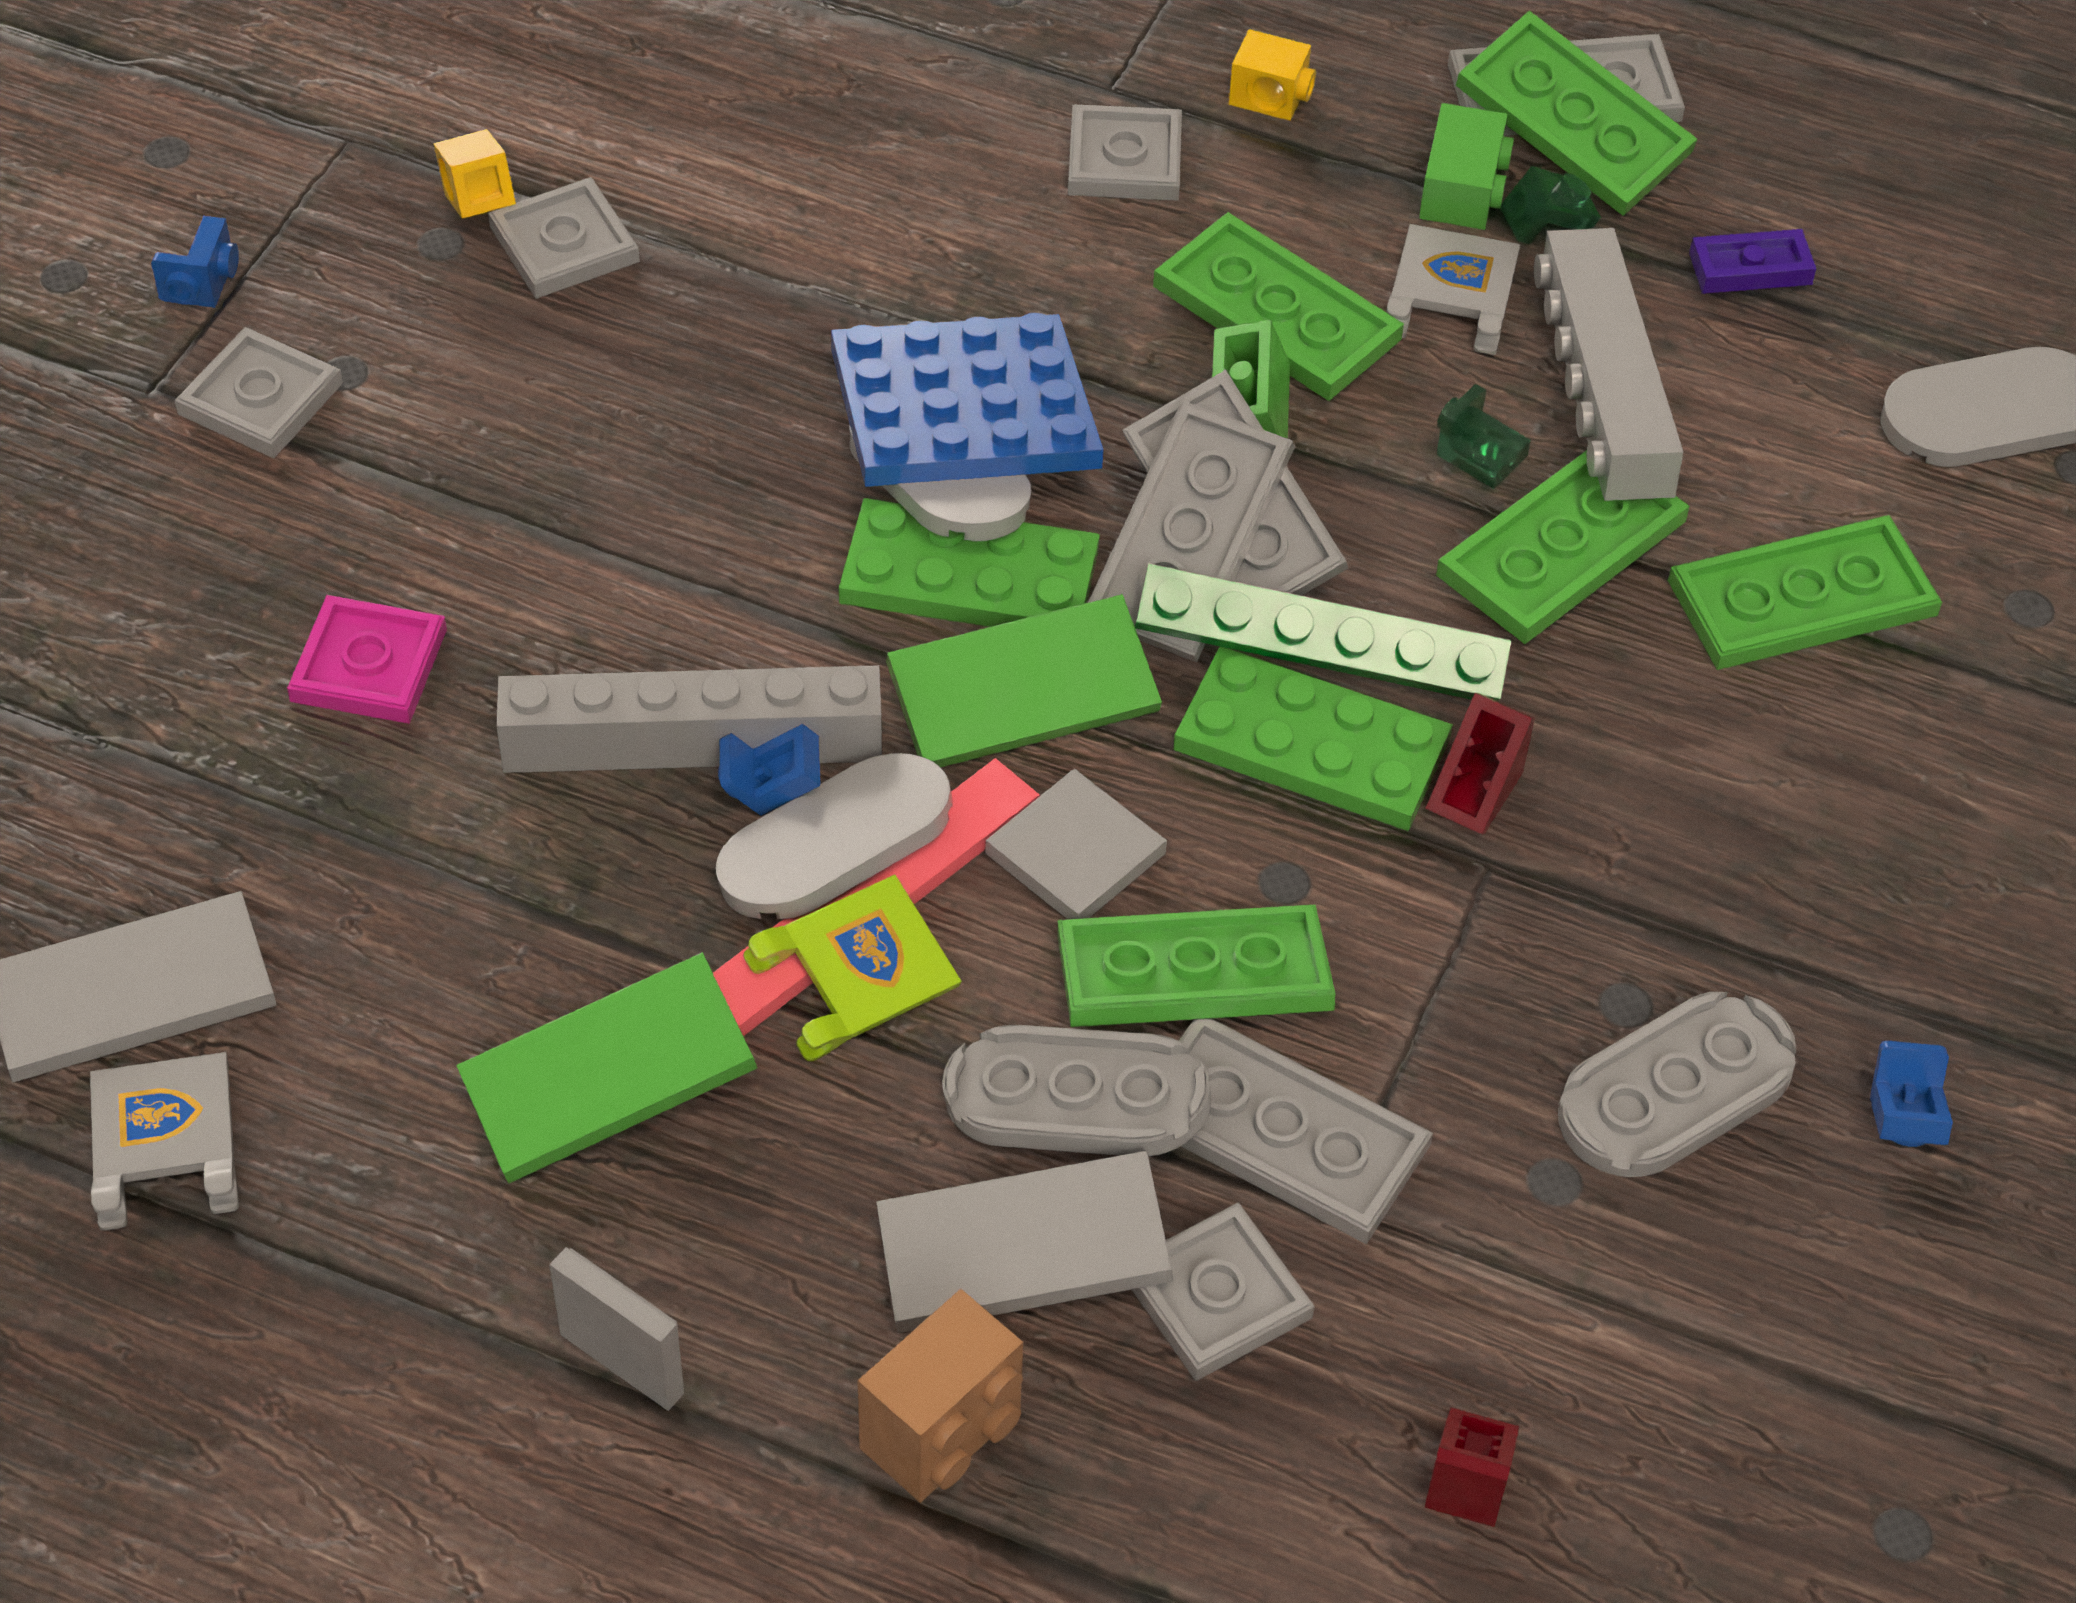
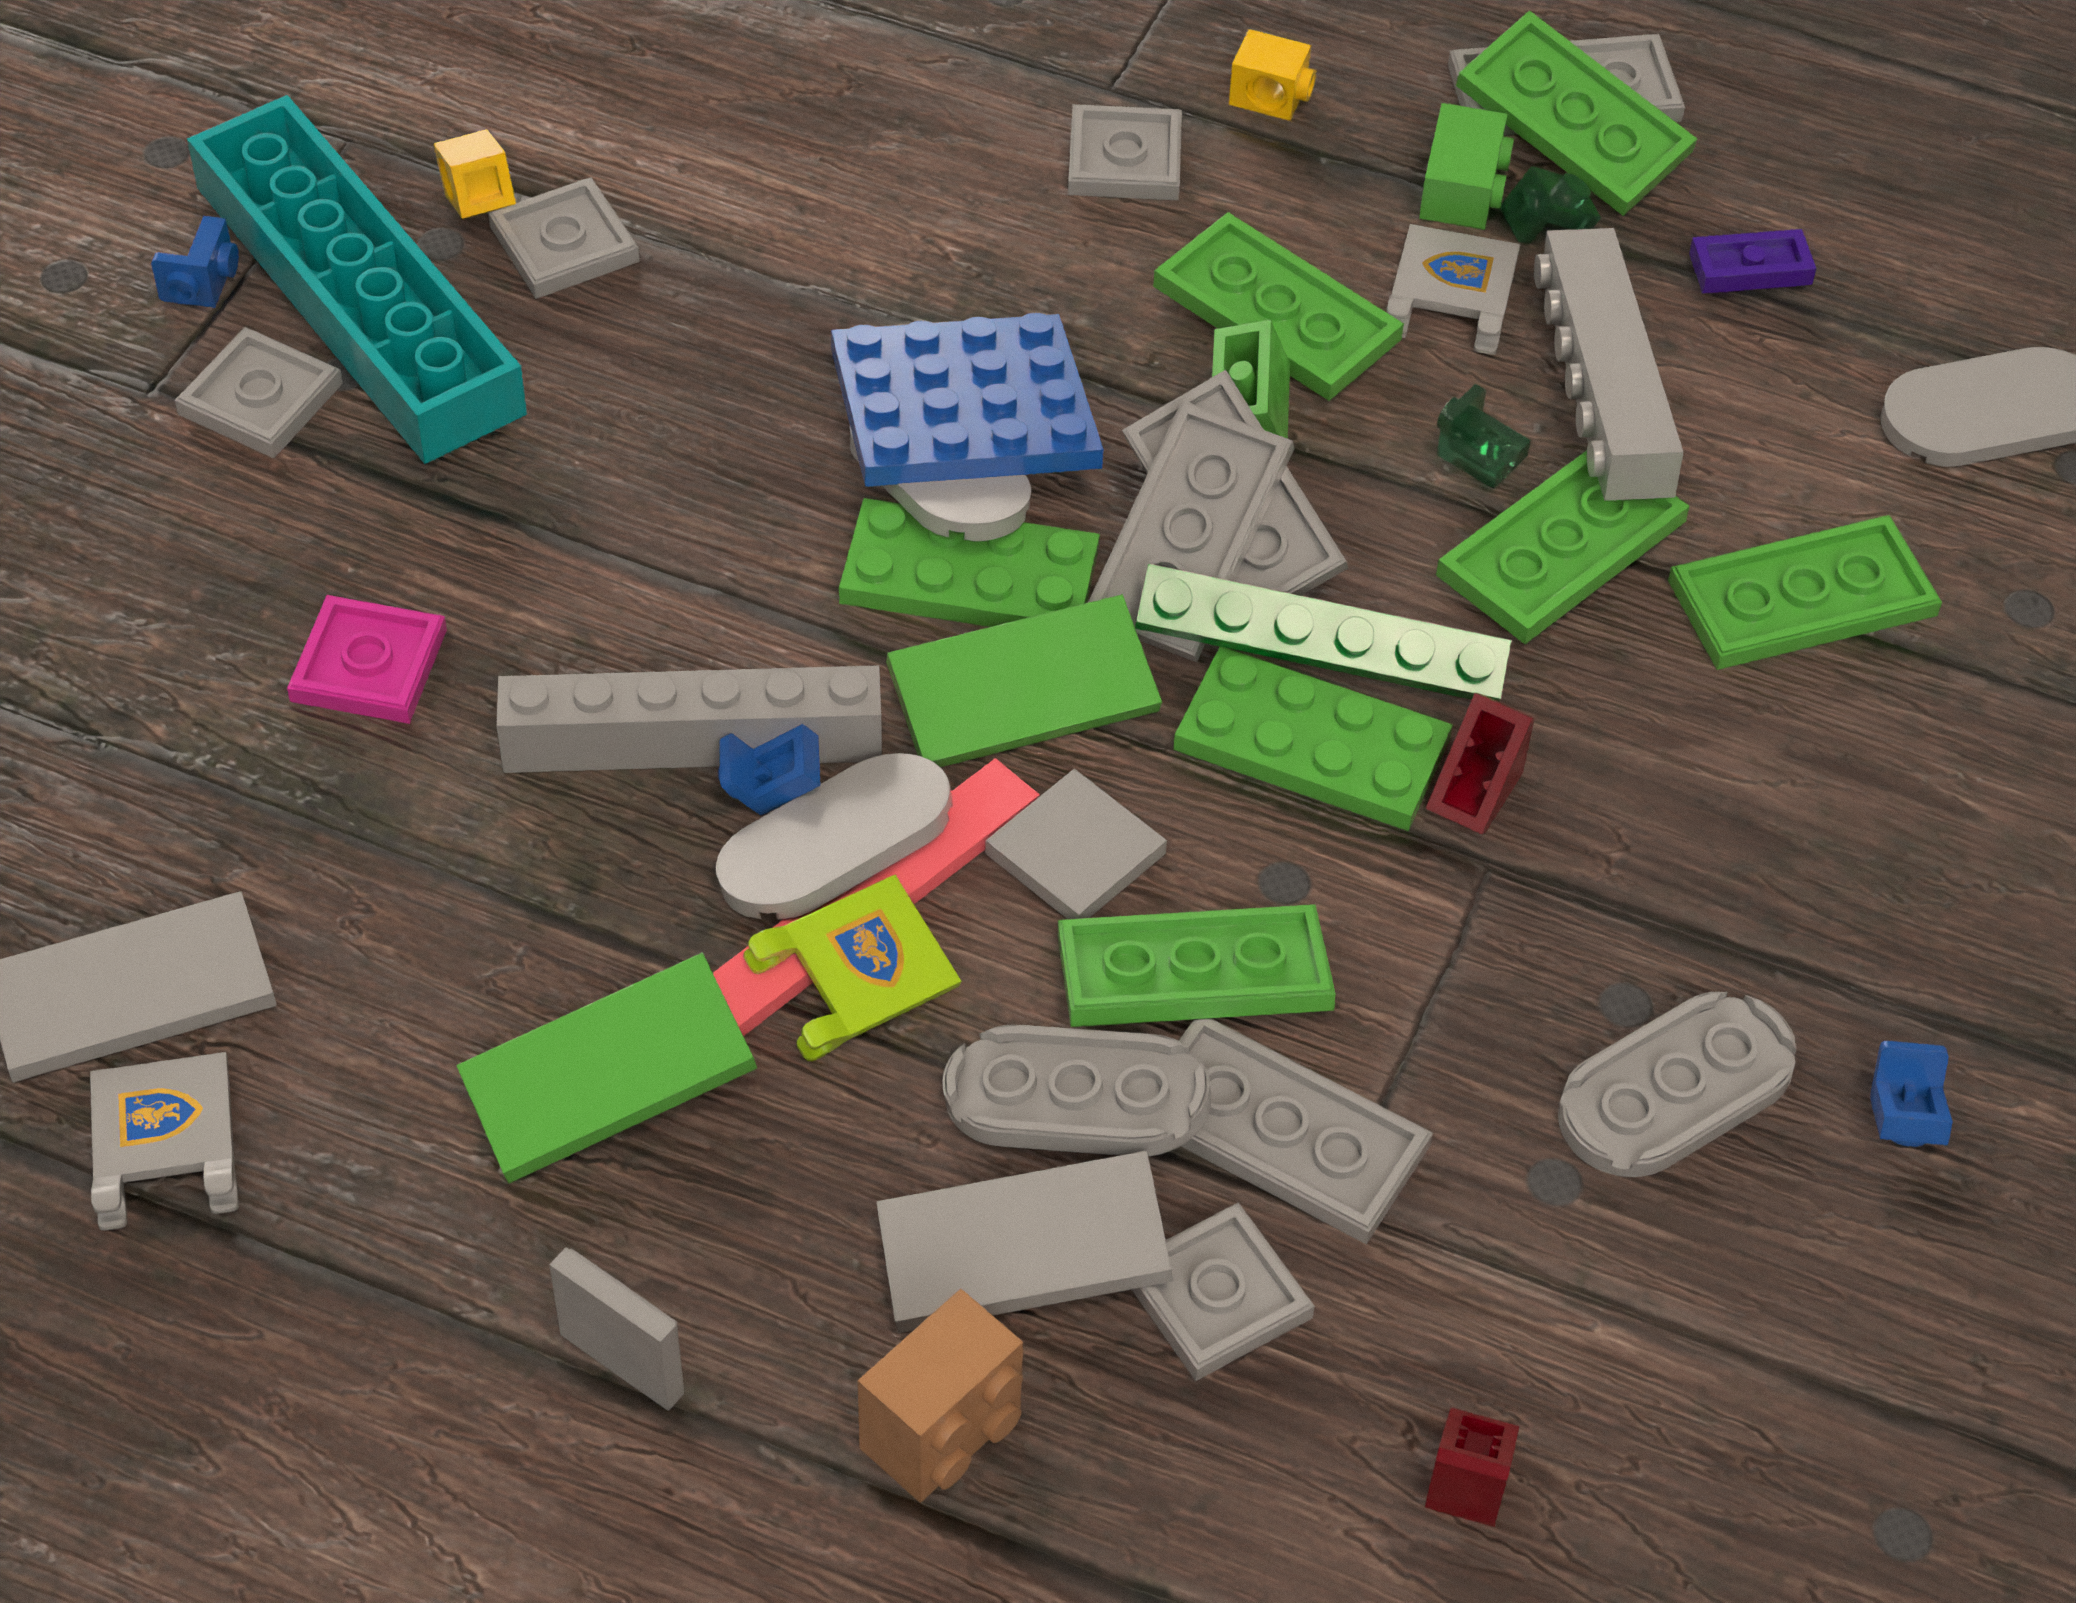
none -> teal brick [187,95,527,464]

